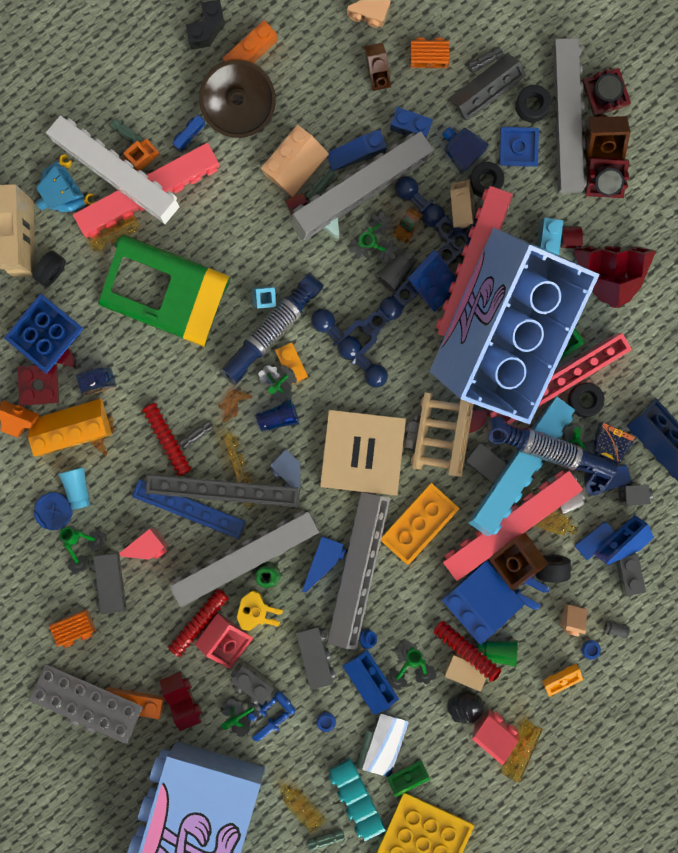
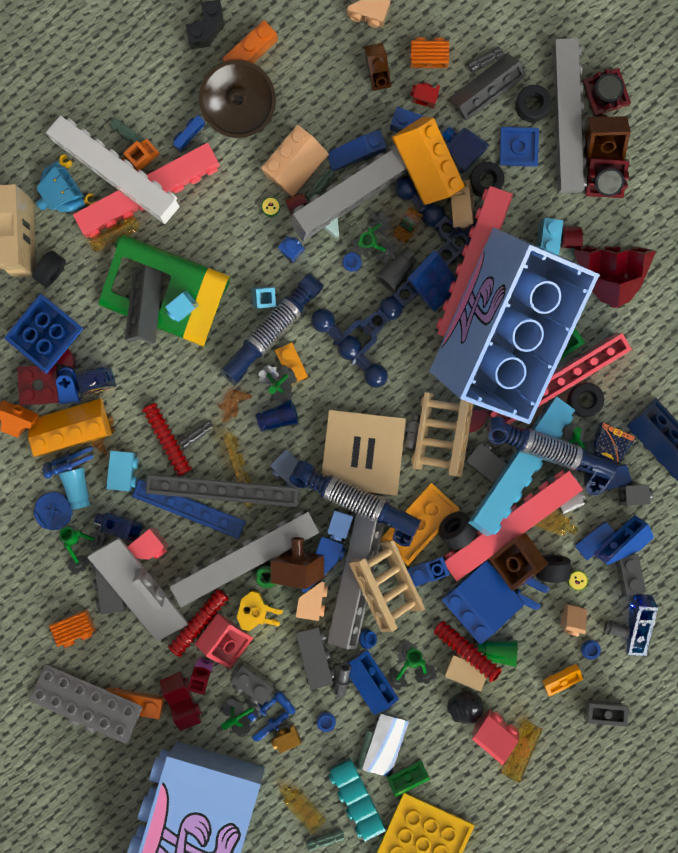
none -> blue piece [42,446,94,479]
none -> blue piece [56,366,81,404]
none -> light grey bracket [88,538,188,641]
none -> clear blue torso [94,512,143,541]
none -> medium azure brick [106,451,139,491]
none -> dark grey panel [125,265,163,344]
none -> medium azure brick [165,291,199,322]
none -> dark red leg [188,657,214,695]
none -> light yellow tile [261,197,281,217]
none -> pearl gold brick [270,723,302,754]
none -> reddish brown brick [271,537,324,589]
none -> blue brick [278,236,305,263]
none -> dark blue piece [289,461,421,547]
none -> light nougat slope [296,581,328,621]
none -> medium blue brick [327,510,353,541]
none -> dark grey axle [334,663,351,698]
none -> blue tile [342,252,362,272]
none -> tan fence [349,540,425,632]
none -> light orange slope [392,117,465,205]
none -> blue slope [407,557,450,587]
none -> red brick [410,83,440,109]
none -> black tyre [438,512,477,549]
none -> light yellow tile [568,571,588,590]
none -> dark grey brick [584,700,629,727]
none -> clear blue slope [627,594,658,656]

